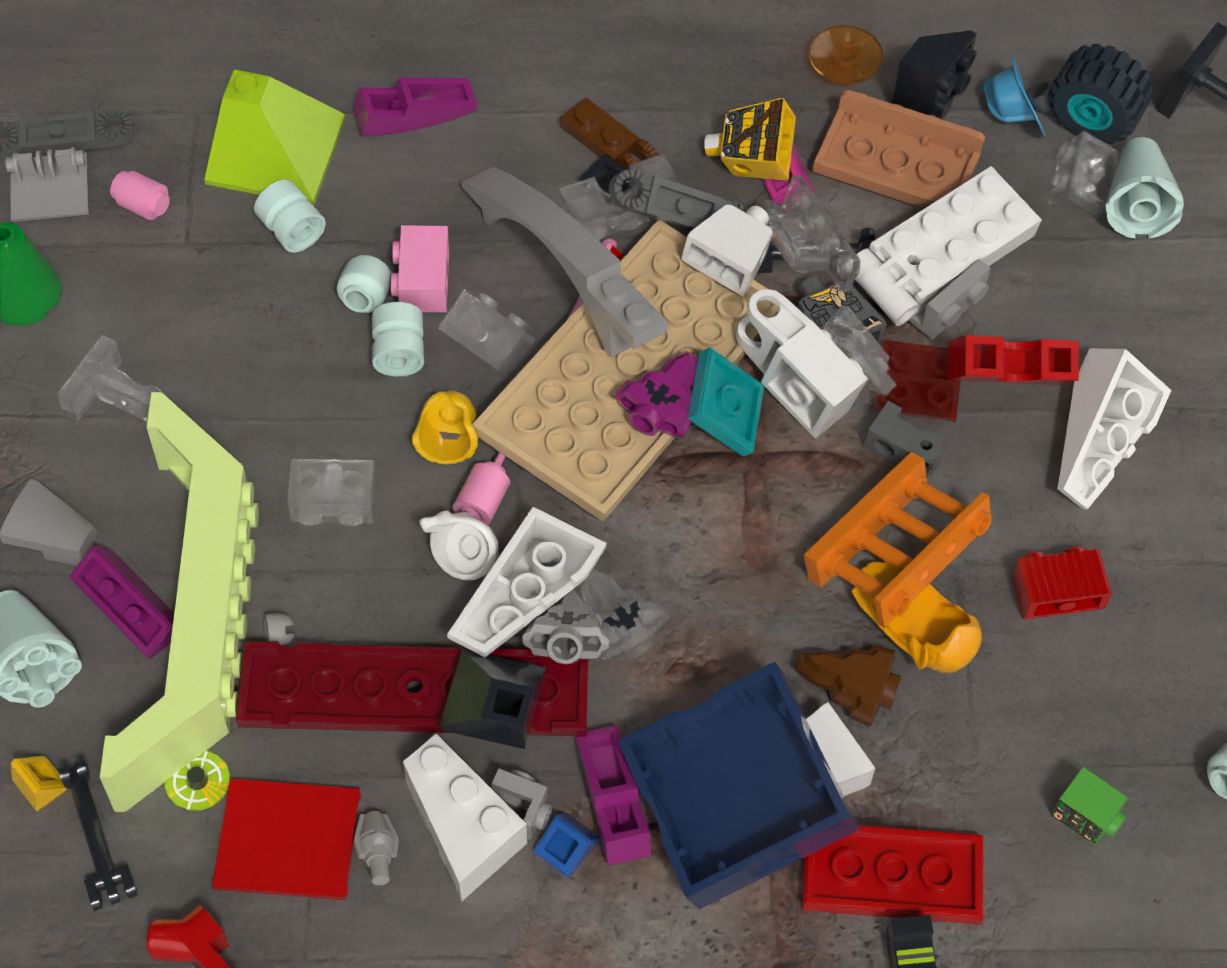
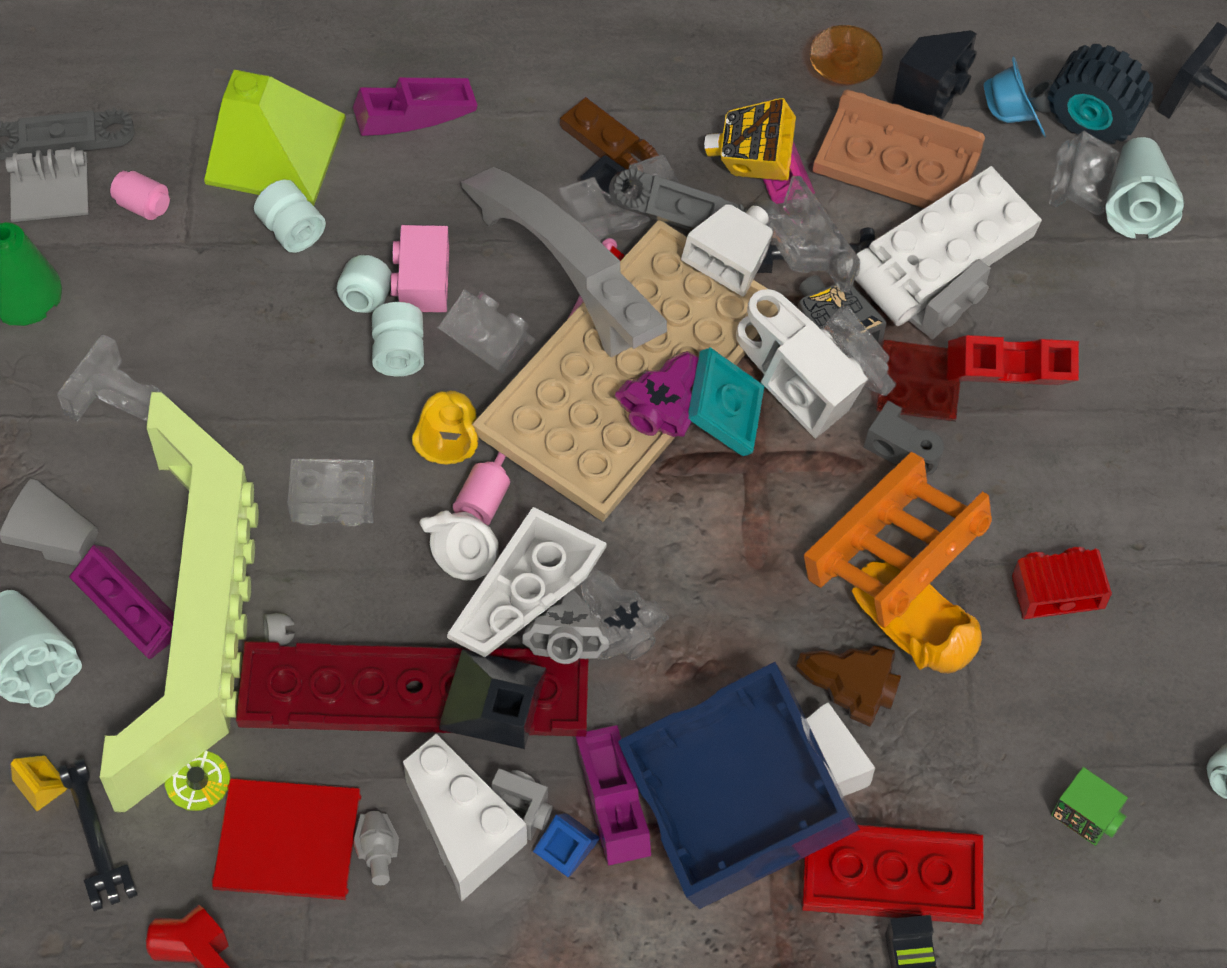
white wedge [1058,348,1171,509] -> none

